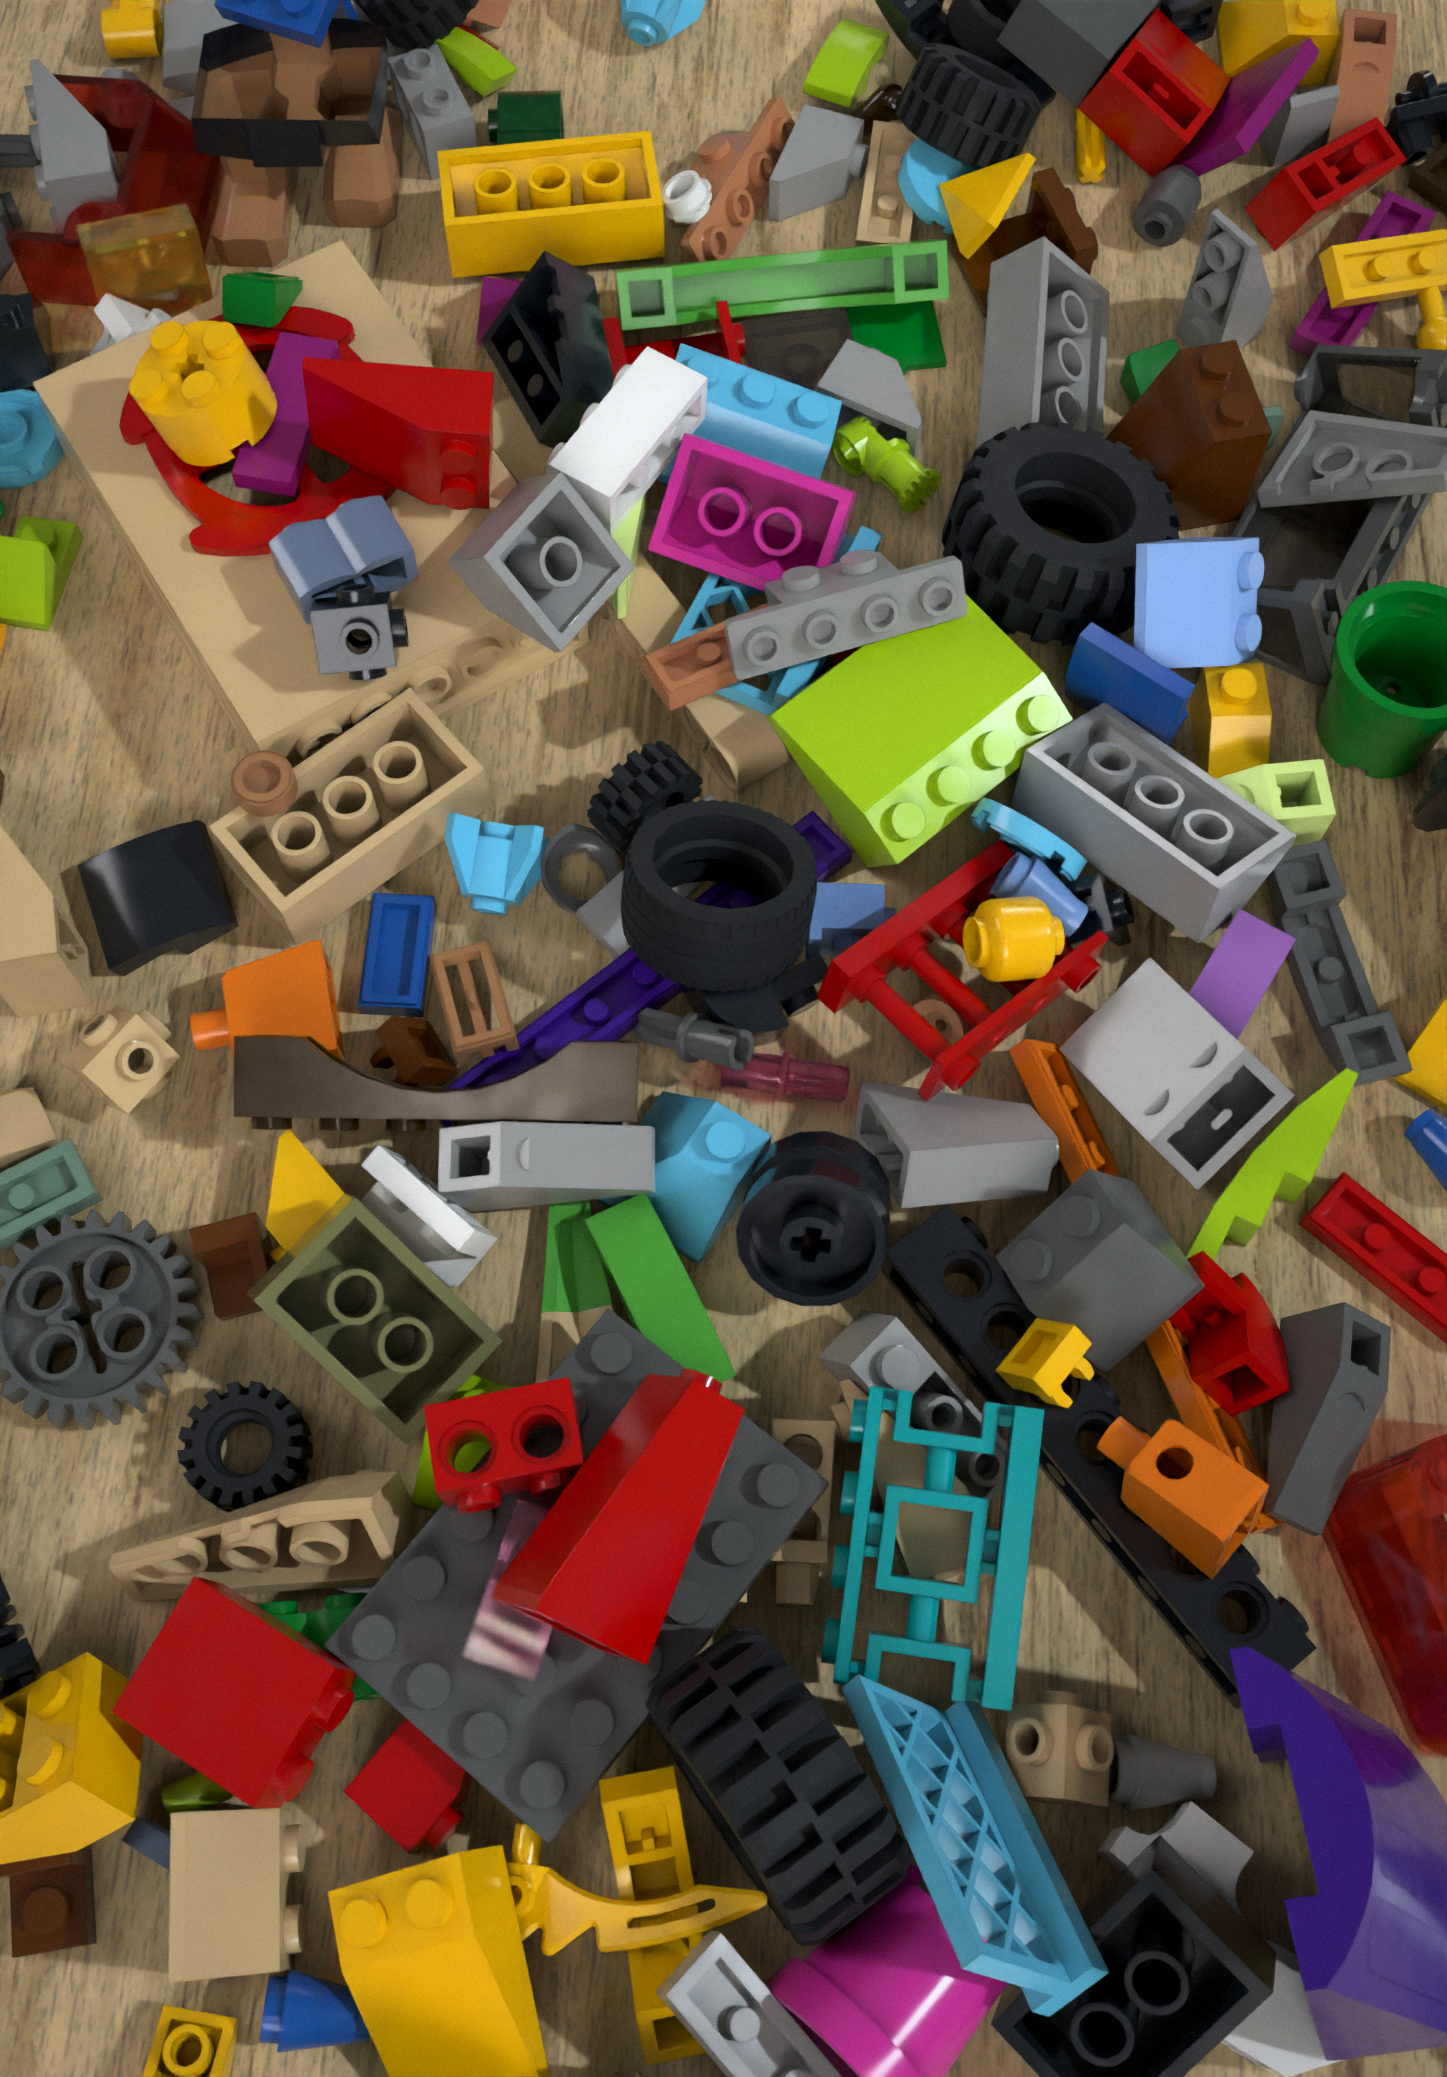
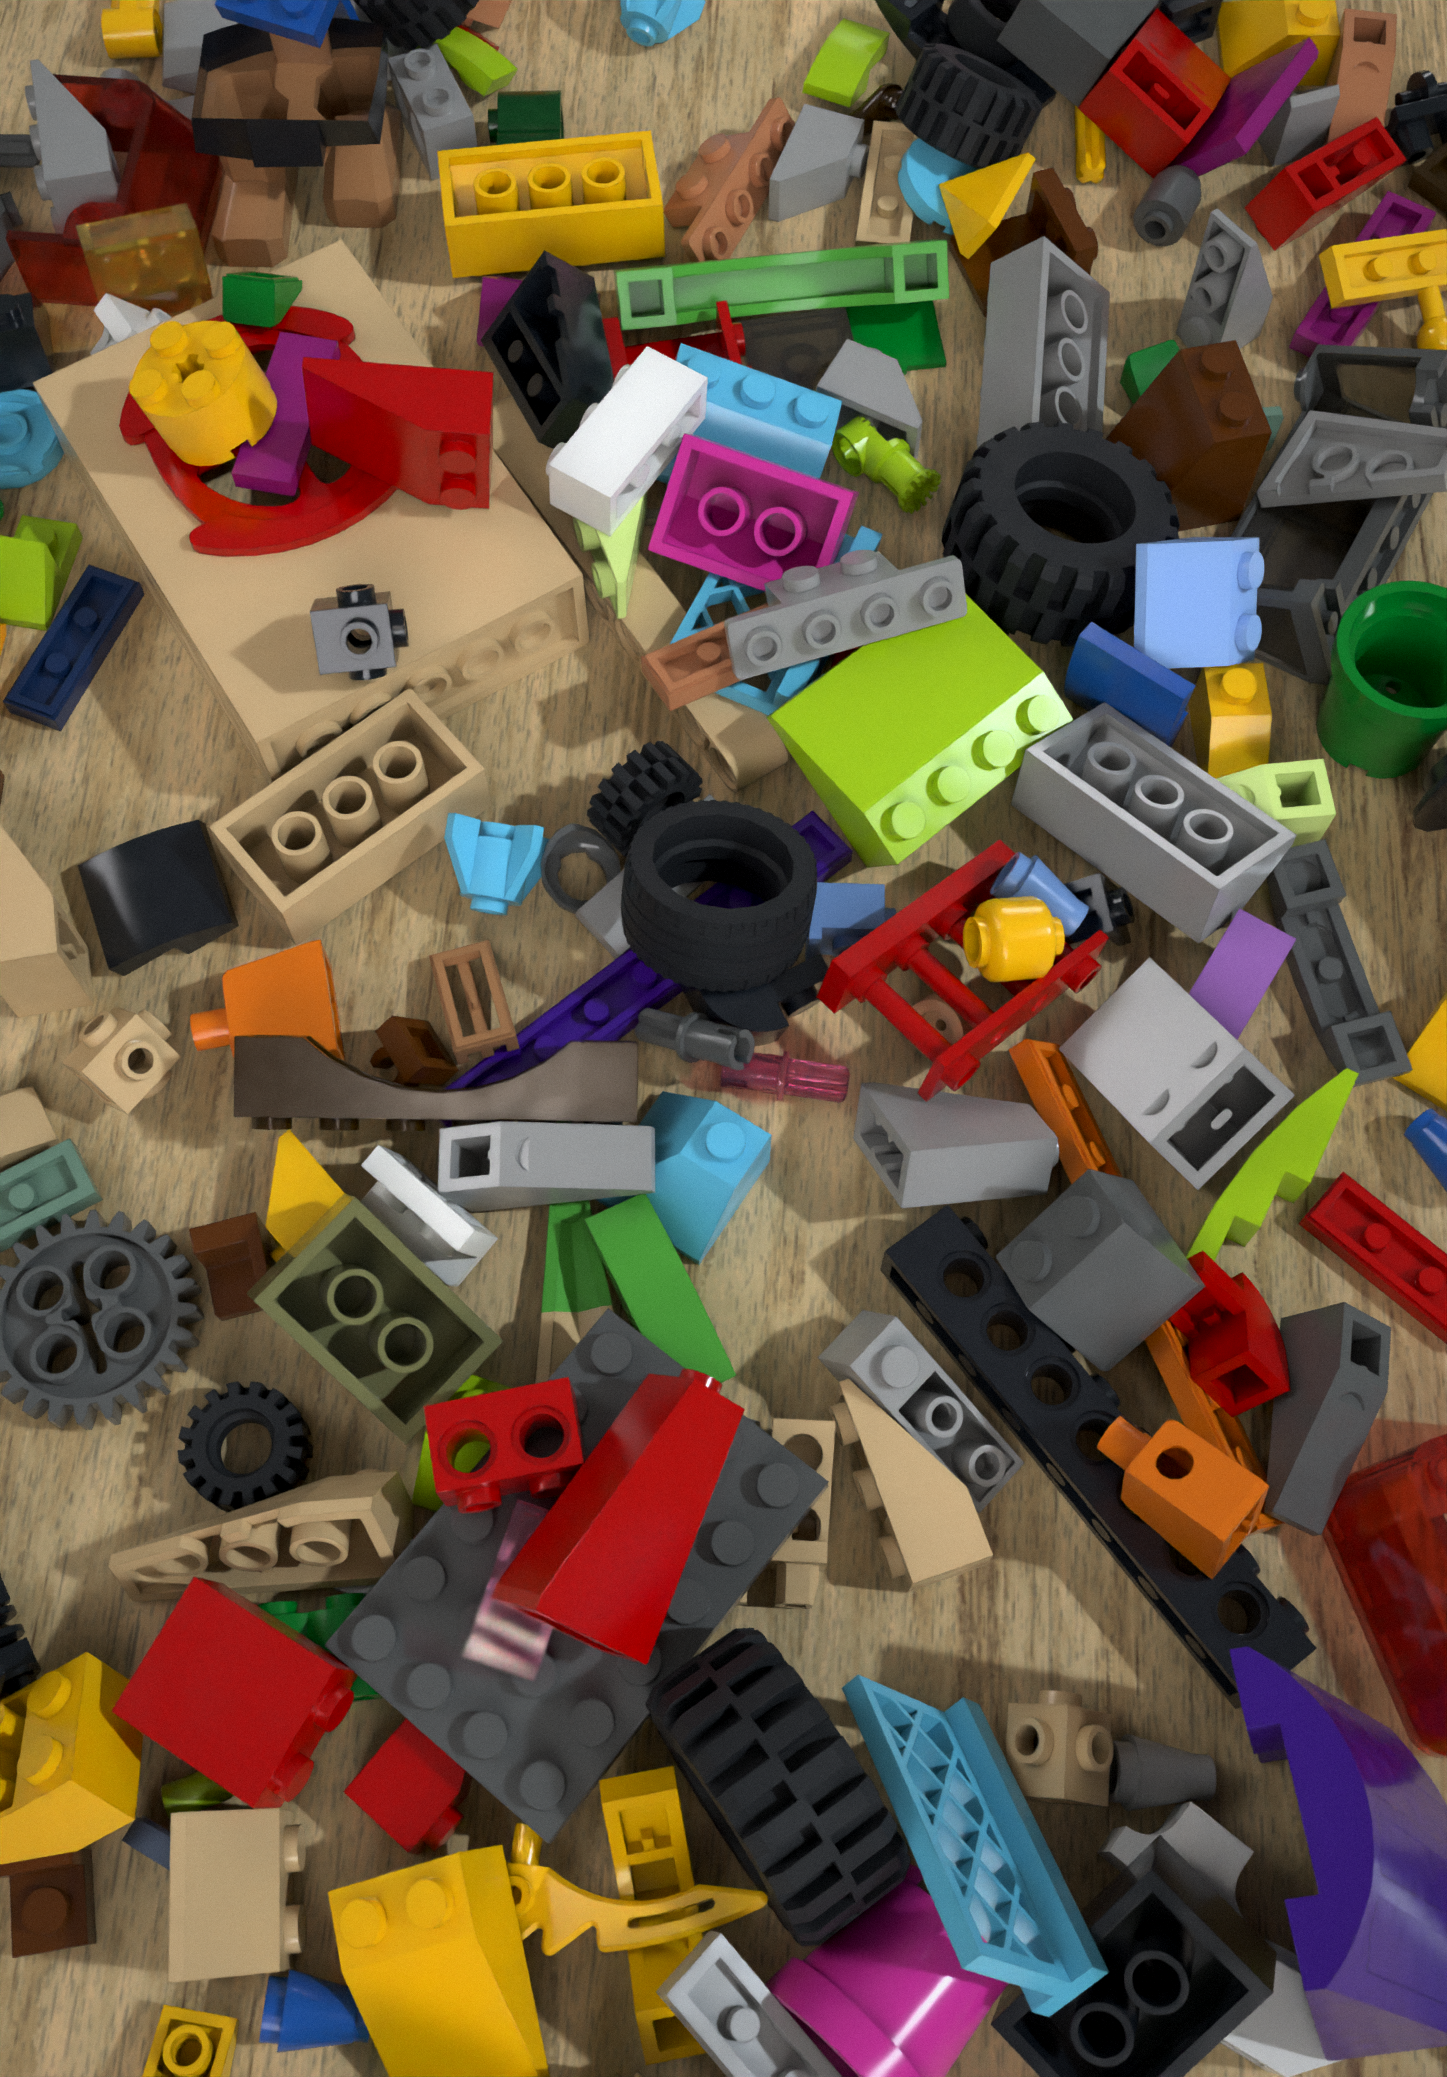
medium nougat tile [231,751,298,817] -> none
sand blue brick [268,495,418,624] -> none
blue tile [358,893,437,1017] -> none
light grey slope [447,471,635,652] -> none
white plate [661,170,712,224] -> none
black wheel [736,1131,891,1306] -> none
teal fence [821,1386,1045,1712] -> none
medium azure tile [970,797,1087,883] -> none
yellow tile [996,1318,1094,1408] -> none
none -> dark blue tile [3,565,145,731]

